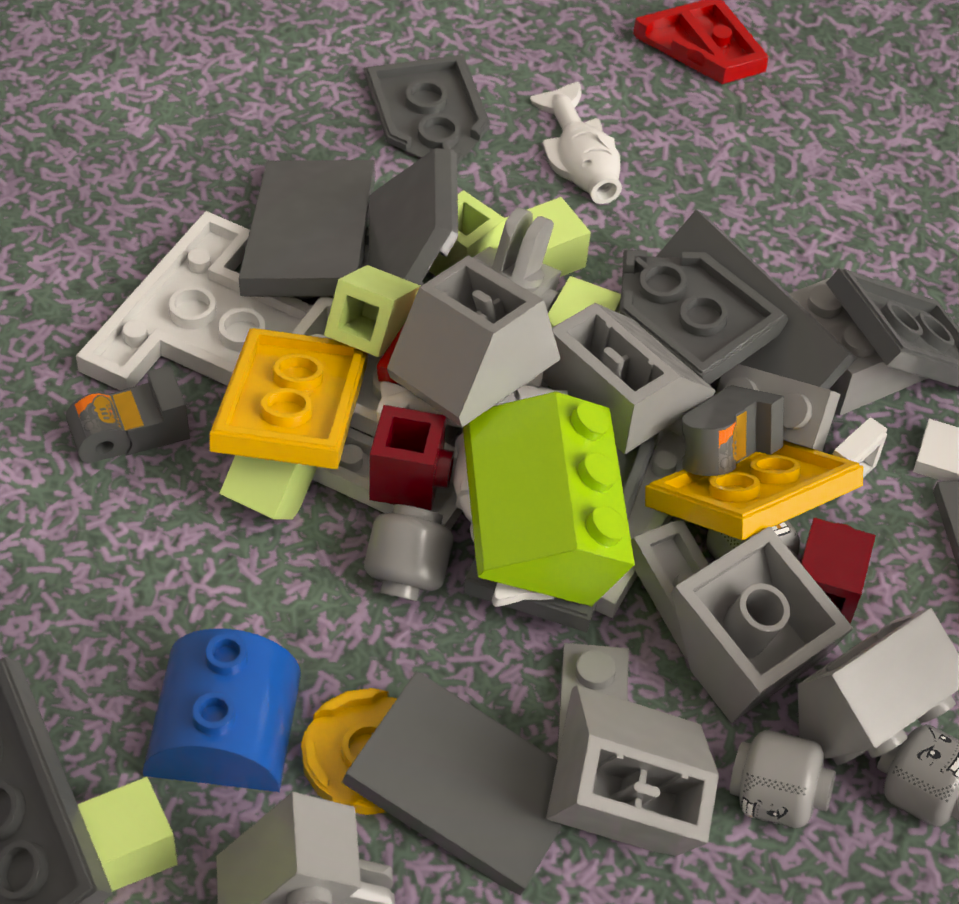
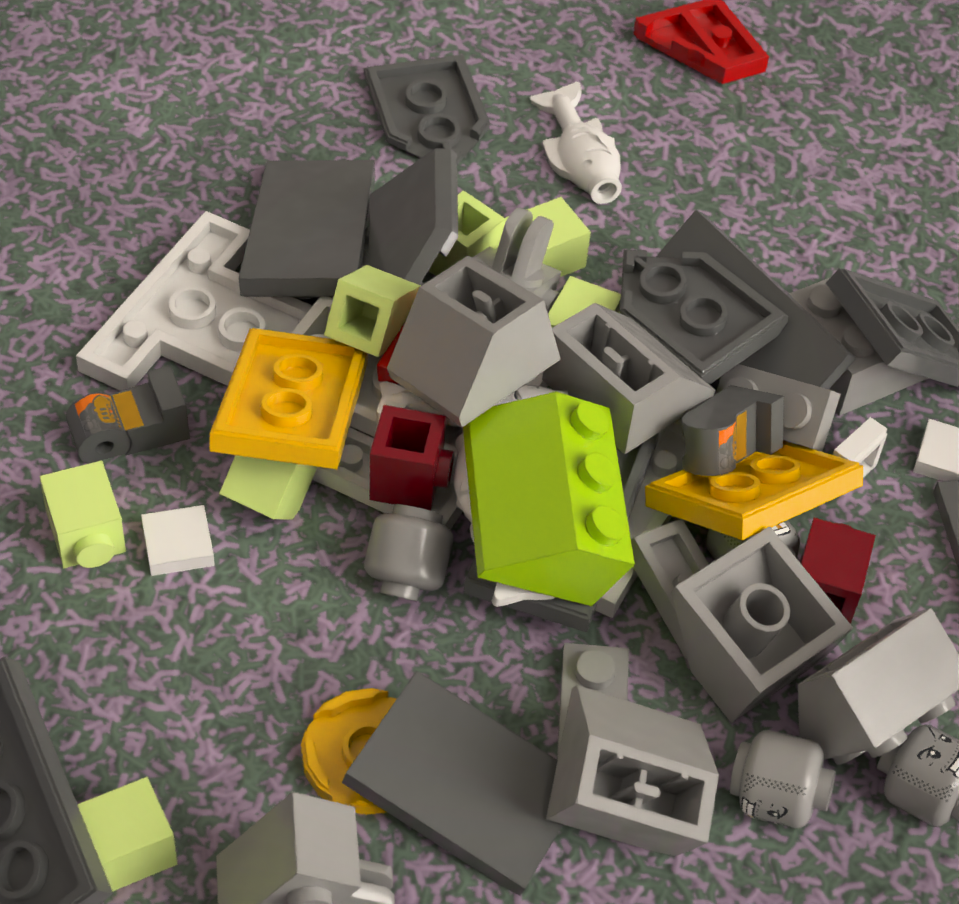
blue brick [143,628,301,792] -> none
none -> yellowish green brick [39,461,126,569]
none -> white tile [141,505,215,576]

